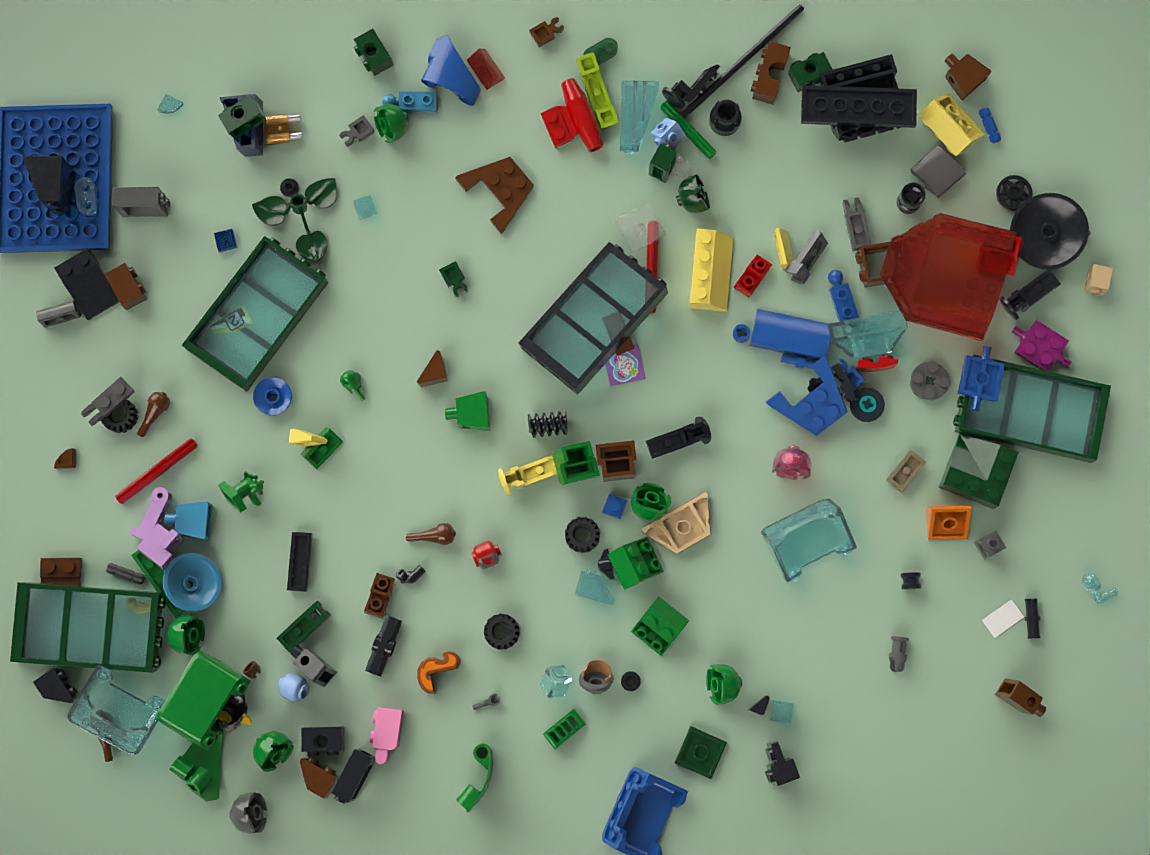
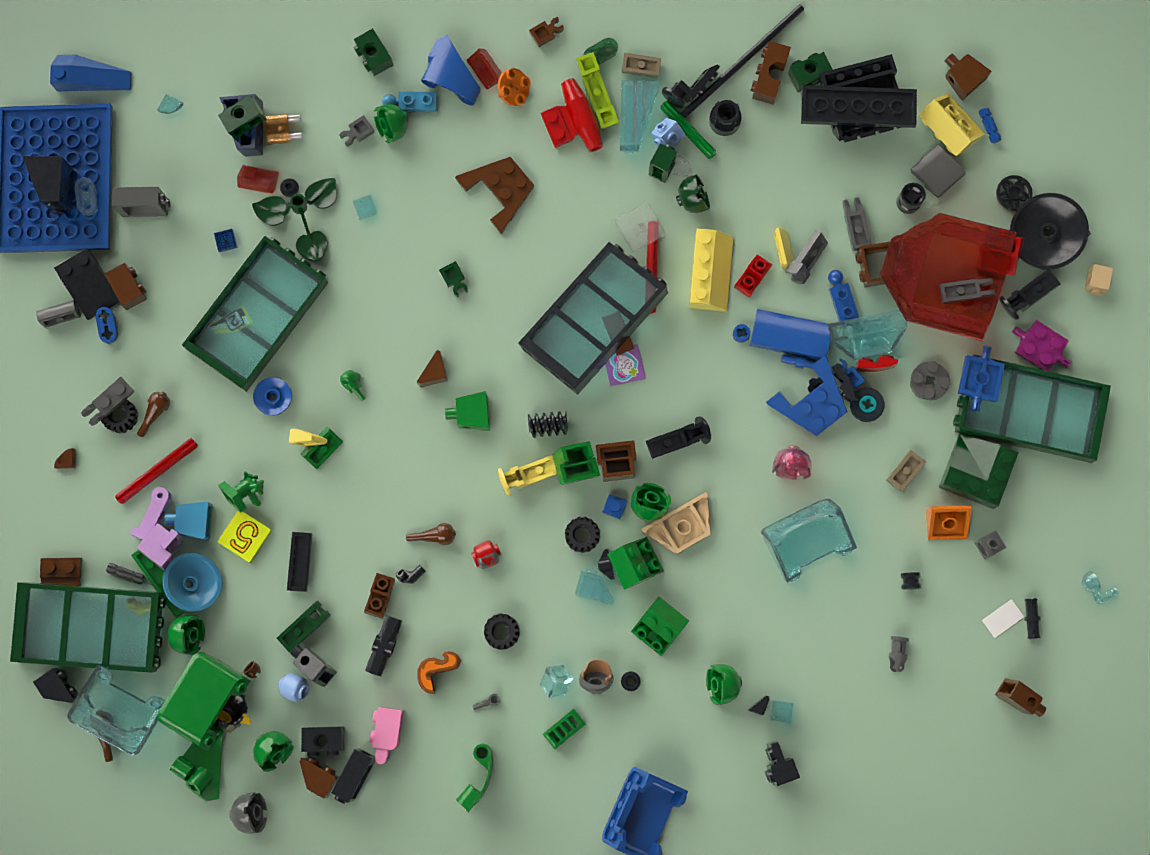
dark green tile [674,726,727,779] -> none
none -> blue wedge [50,55,131,91]
none -> blue beam [96,307,118,344]
none -> neon yellow tile [217,511,272,563]
none -> clear red slope [237,165,279,194]
none -> orange plate [498,68,531,106]
none -> dark tan plate [622,53,661,78]
none -> dark grey hinge [939,278,995,304]

